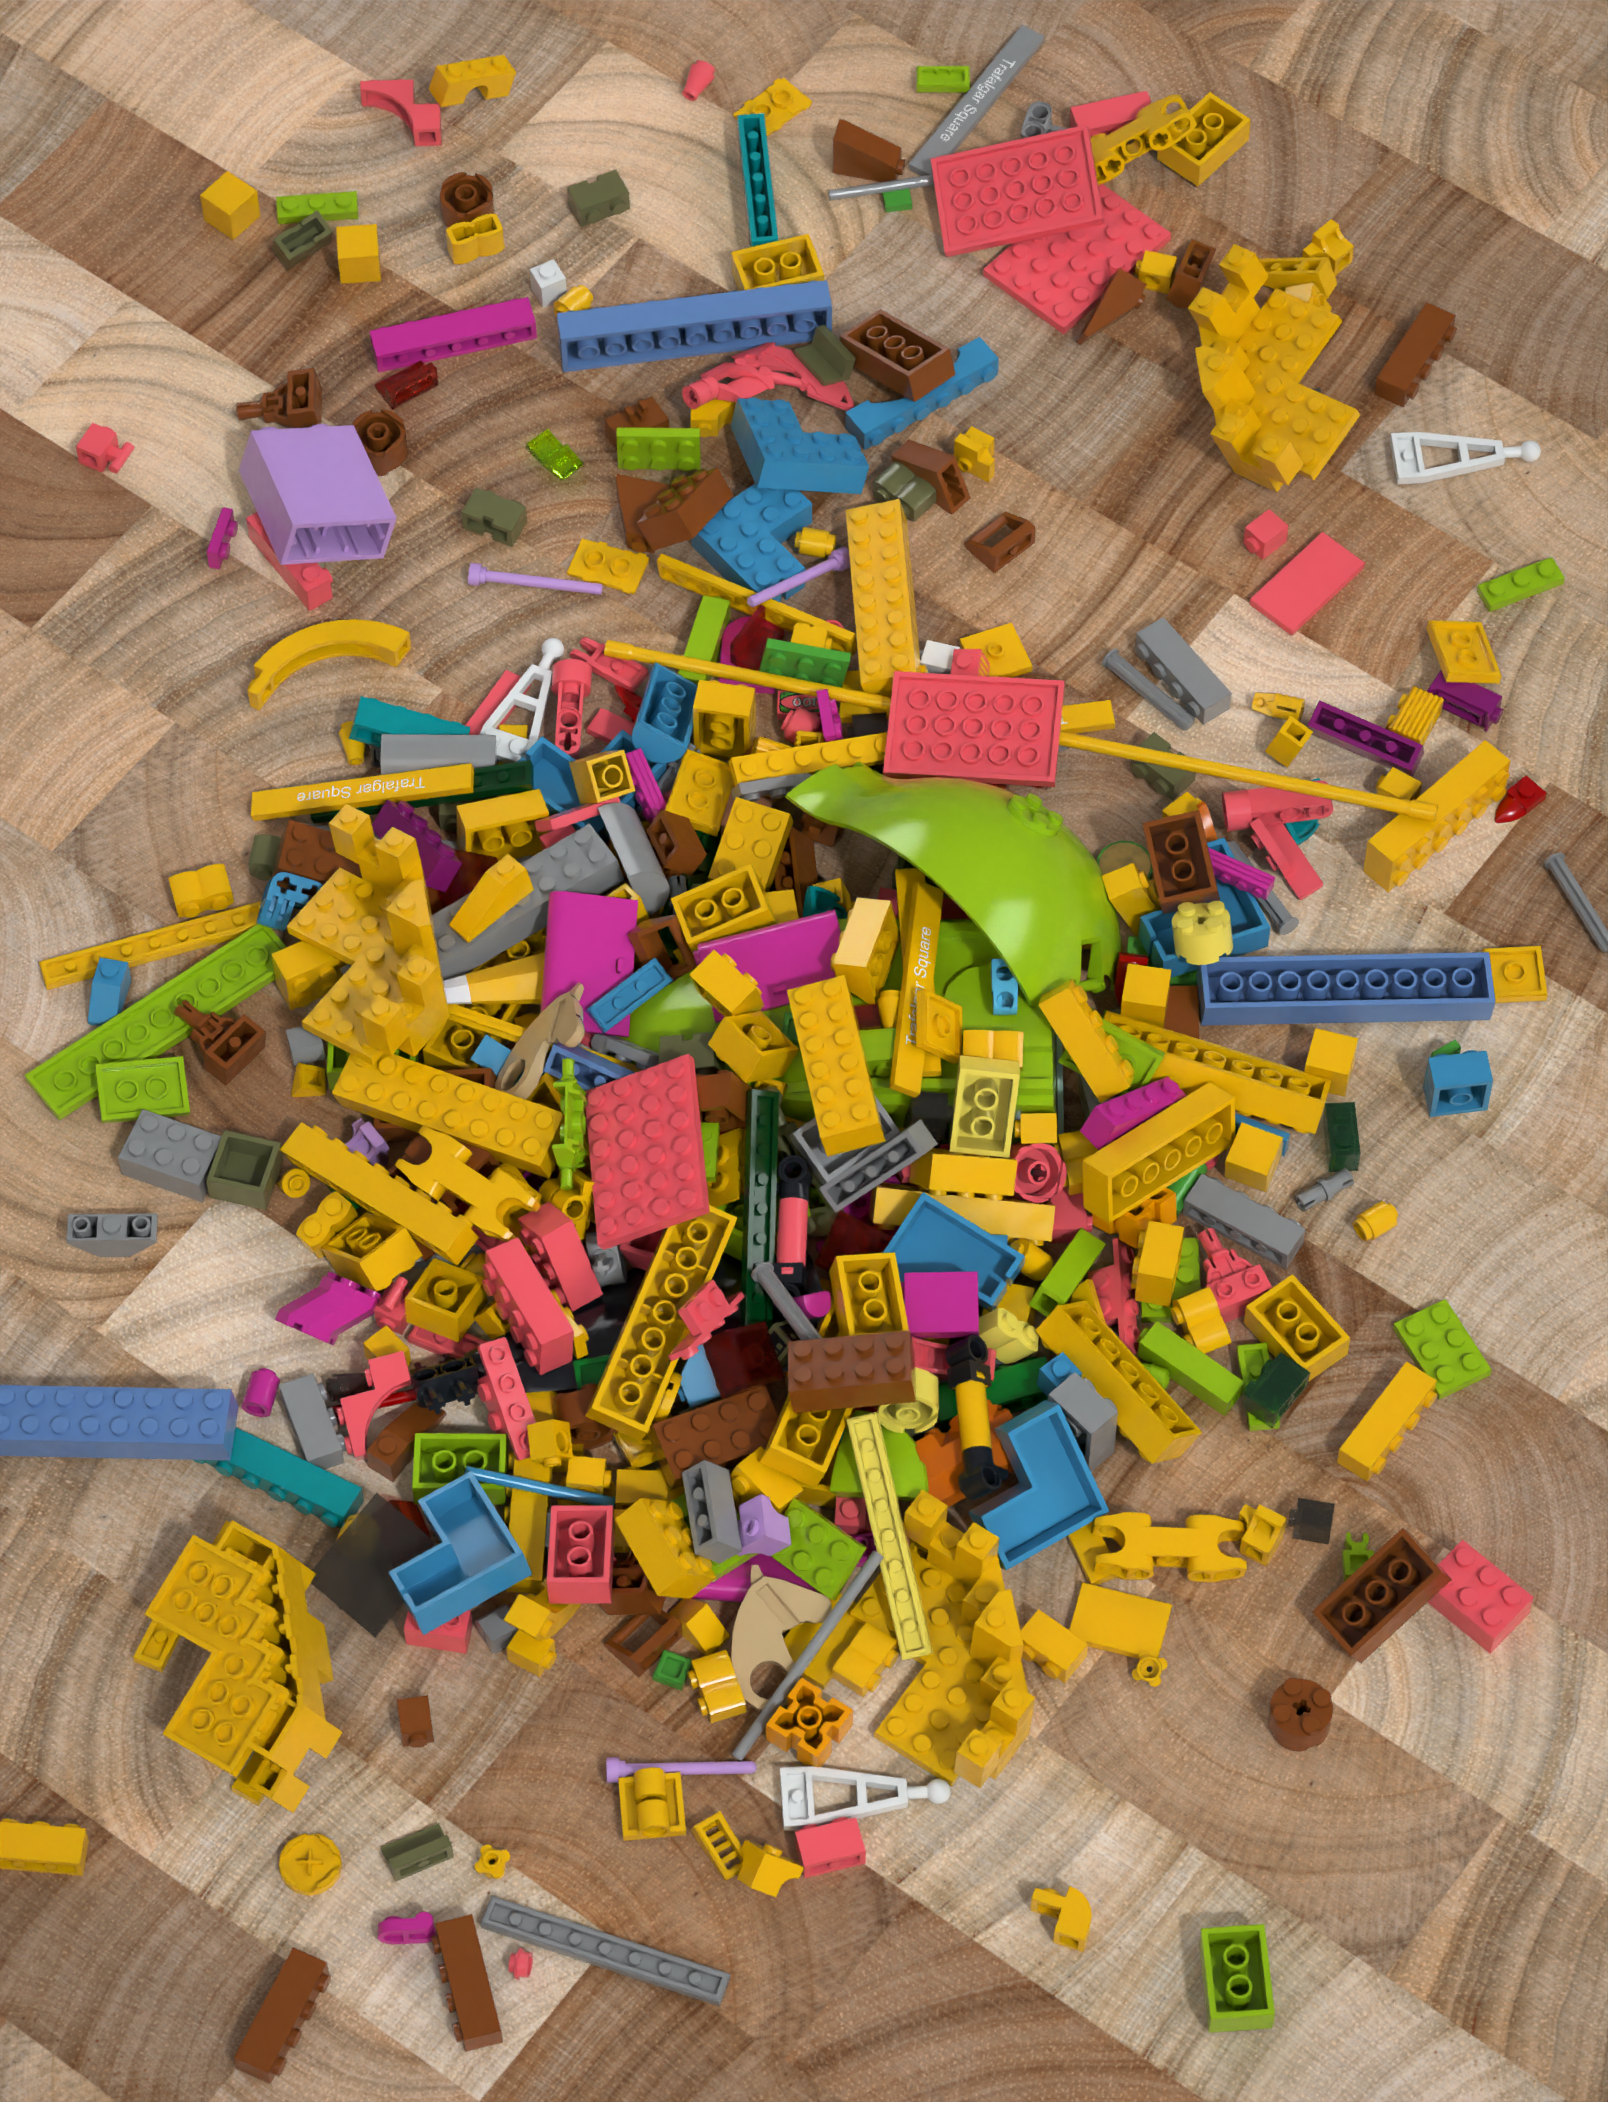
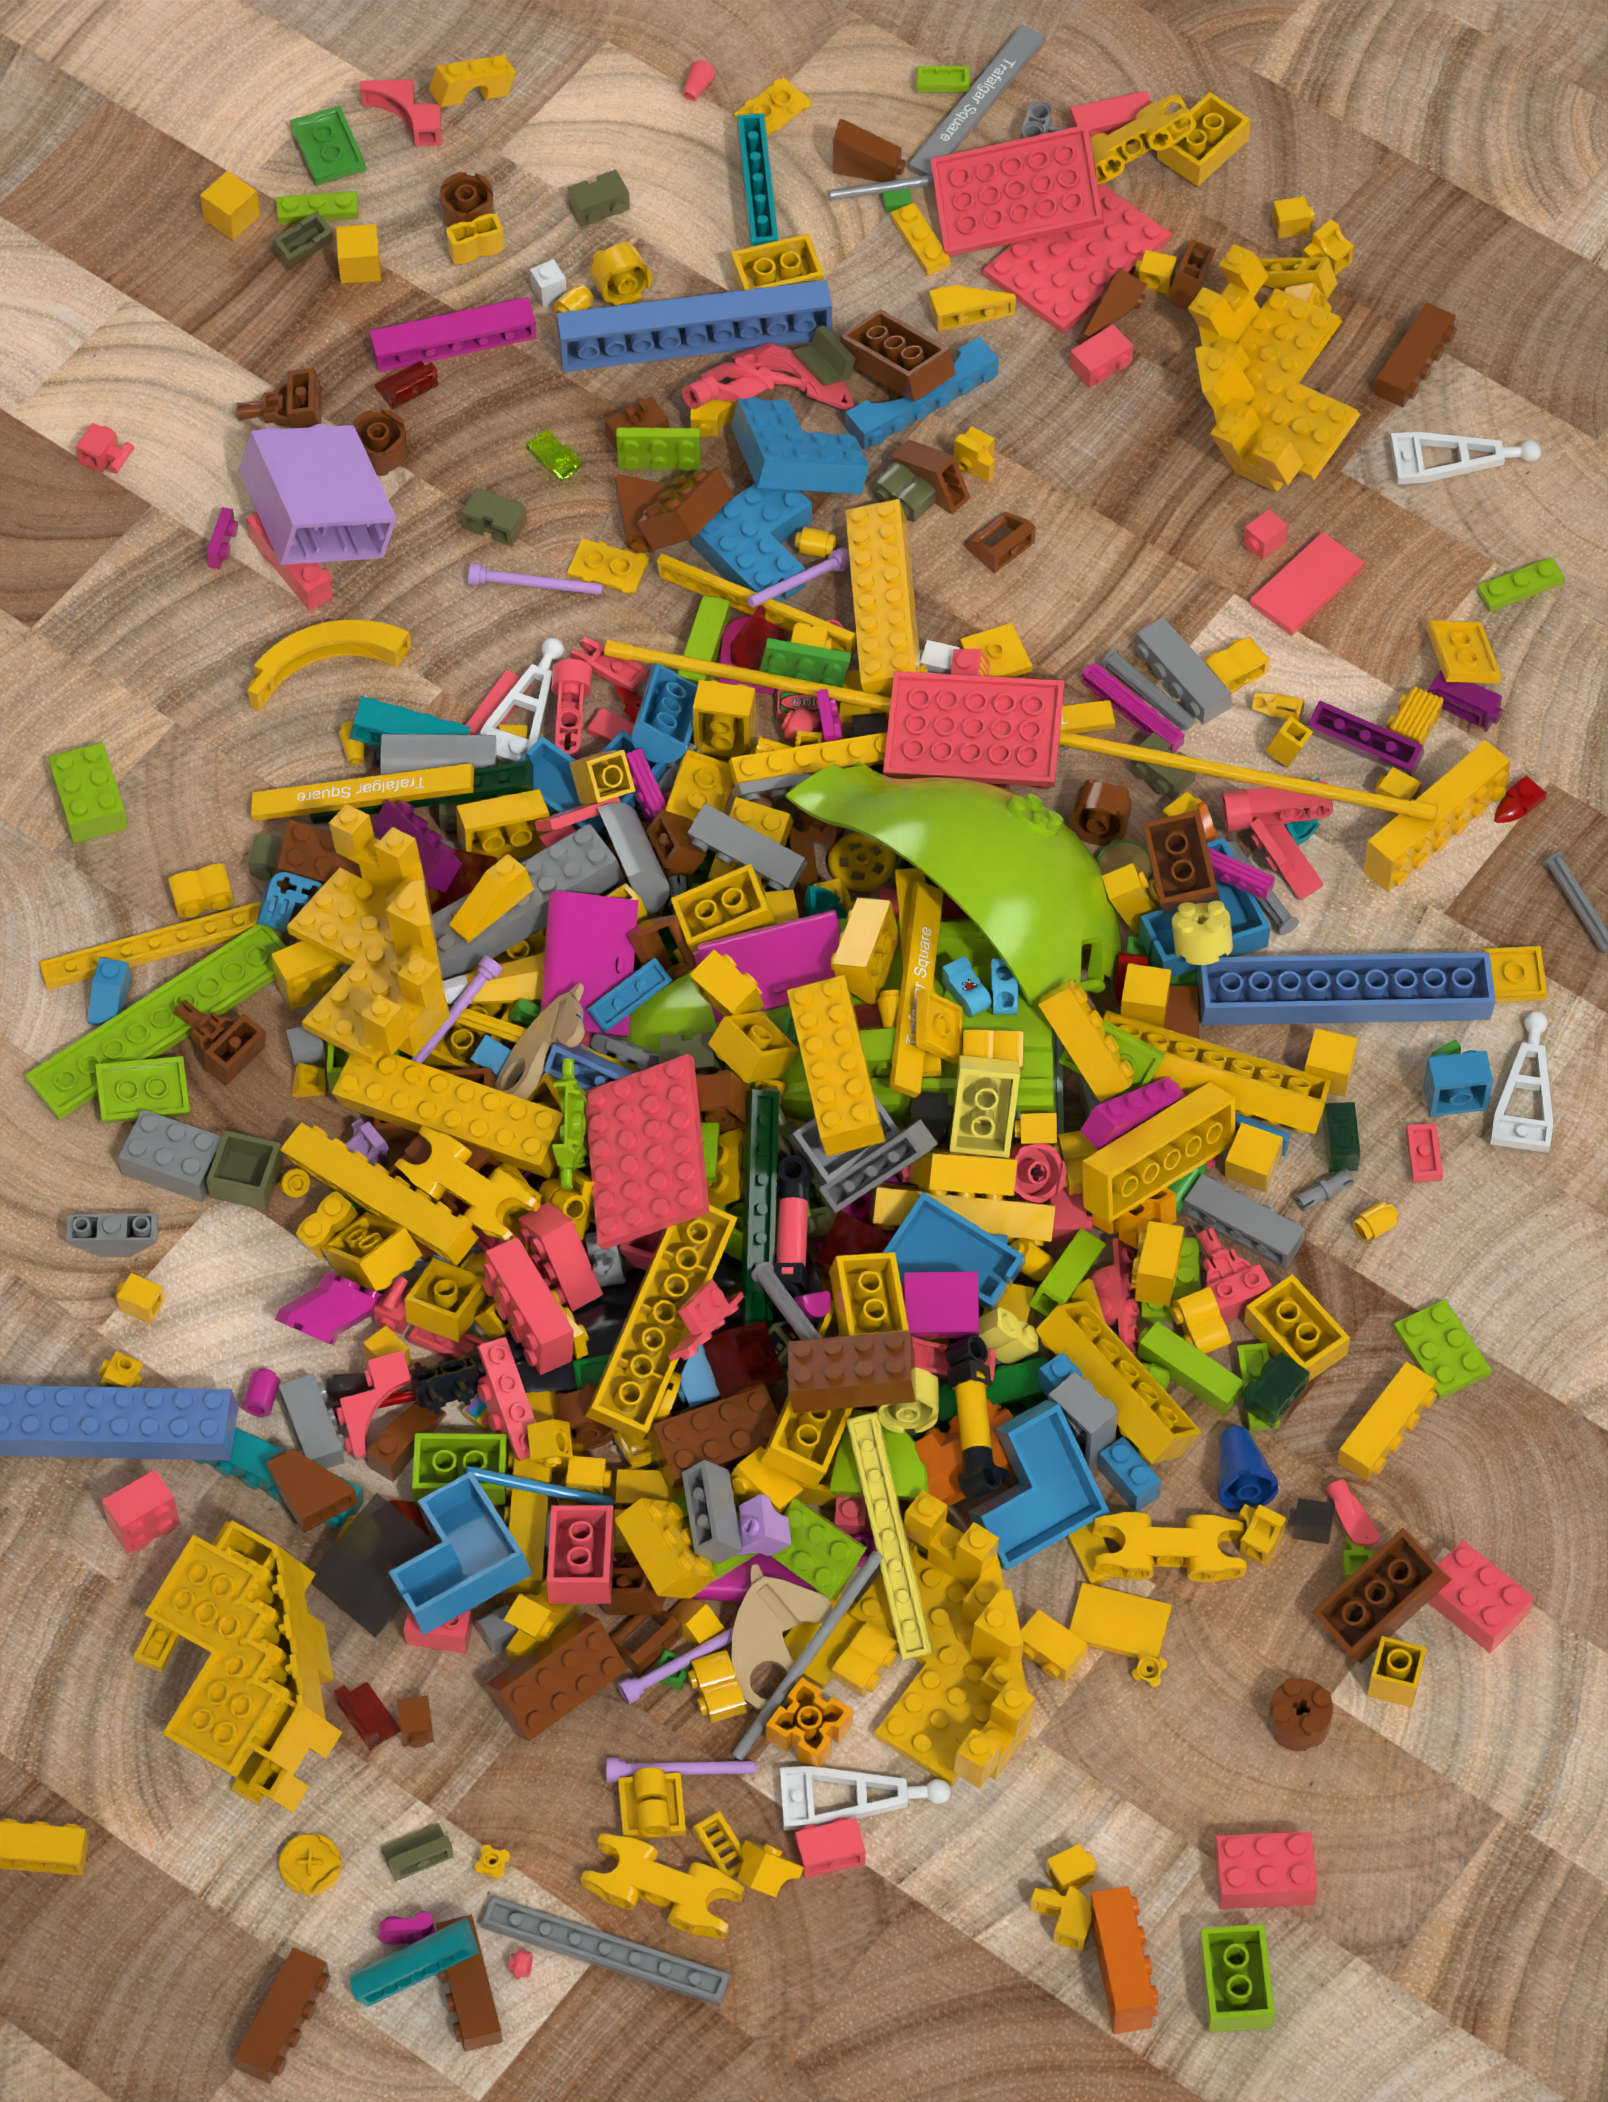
none -> lime brick [48,742,128,844]
none -> yellow brick [98,1351,144,1388]
none -> coral piece [102,1470,180,1554]
none -> yellow brick [115,1273,165,1324]
none -> dark orange slope [266,1449,358,1533]
none -> bright green plate [290,105,366,186]
none -> clear red panel [334,1682,401,1751]
none -> teal brick [350,1918,479,2007]
none -> lavender piece [410,955,503,1064]
none -> tile [462,1394,490,1432]
none -> dark orange brick [486,1613,628,1741]
none -> bright green tile [507,998,541,1027]
none -> yellow piece [581,1834,745,1939]
none -> yellow brick [590,242,652,306]
none -> lavender piece [617,1627,734,1705]
none -> light grey brick [687,803,808,891]
none -> yellow plate [828,832,897,891]
none -> yellow plate [890,203,951,276]
none -> yellow slope [928,285,1016,332]
none -> medium azure leg [942,956,992,1017]
none -> yellow brick [1046,1843,1097,1896]
none -> coral brick [1069,324,1133,388]
none -> dark orange brick [1069,779,1132,846]
none -> dark pink piece [1081,663,1184,753]
none -> orange brick [1090,1886,1159,2034]
none -> dark azure brick [1098,1437,1161,1512]
none -> yellow brick [1205,637,1270,693]
none -> coral brick [1214,1831,1317,1909]
none -> blue cone [1218,1426,1278,1512]
none -> yellow brick [1272,196,1314,239]
none -> coral piece [1325,1479,1380,1546]
none -> yellow head [1367,1636,1427,1708]
none -> coral plate [1406,1124,1443,1182]
none -> white plate [1490,1011,1553,1153]

